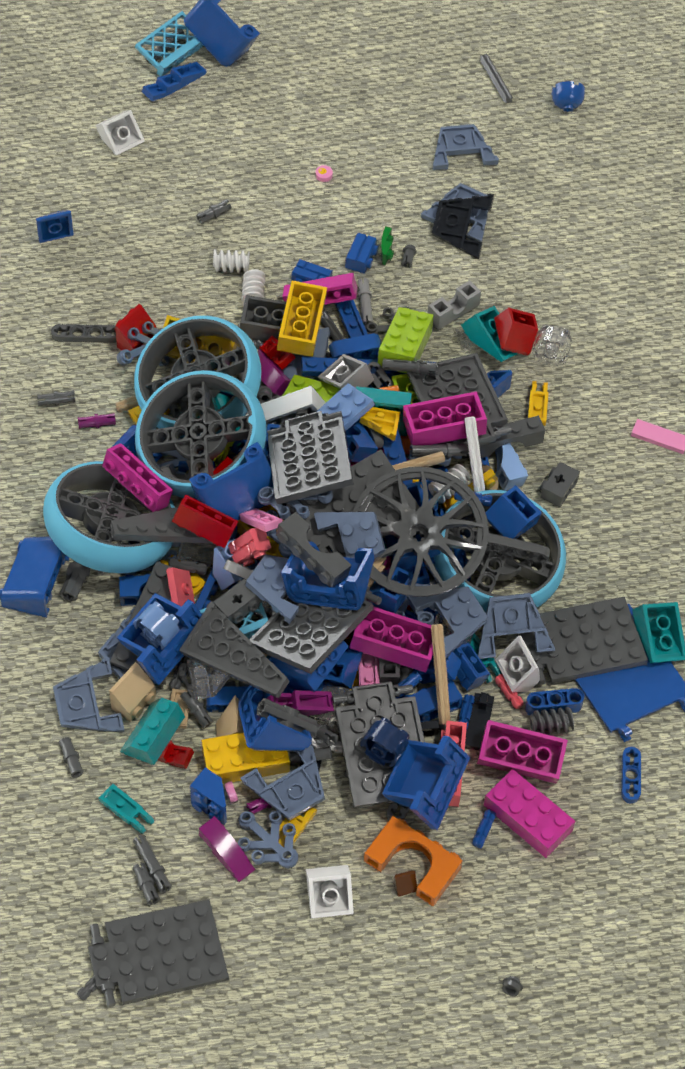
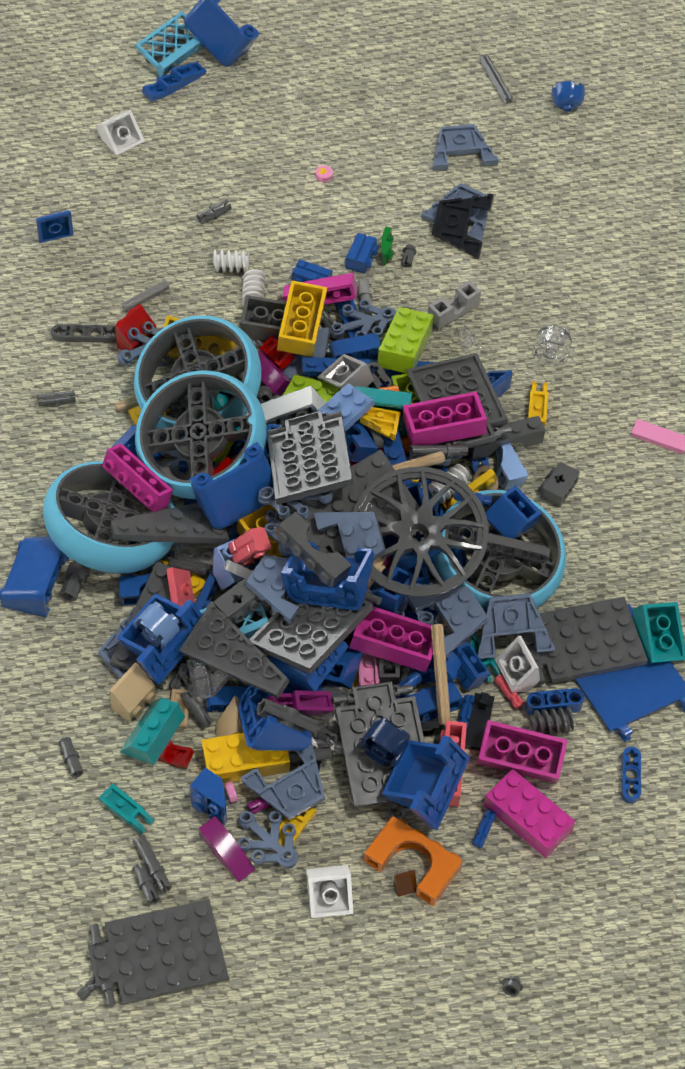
sand blue wing [53,657,125,732] -> none
magenta pin [78,413,116,429] -> none
red brick [172,495,238,548] -> none
bright pink tile [239,508,282,532] -> none
dark grey pin [382,358,439,375] -> none
teal slope [461,306,519,362] -> none
white axle [464,416,485,492] -> none
red slope [494,307,538,356] -> none
none -> light grey axle [122,280,170,312]
none -> sand blue plant [330,299,396,339]

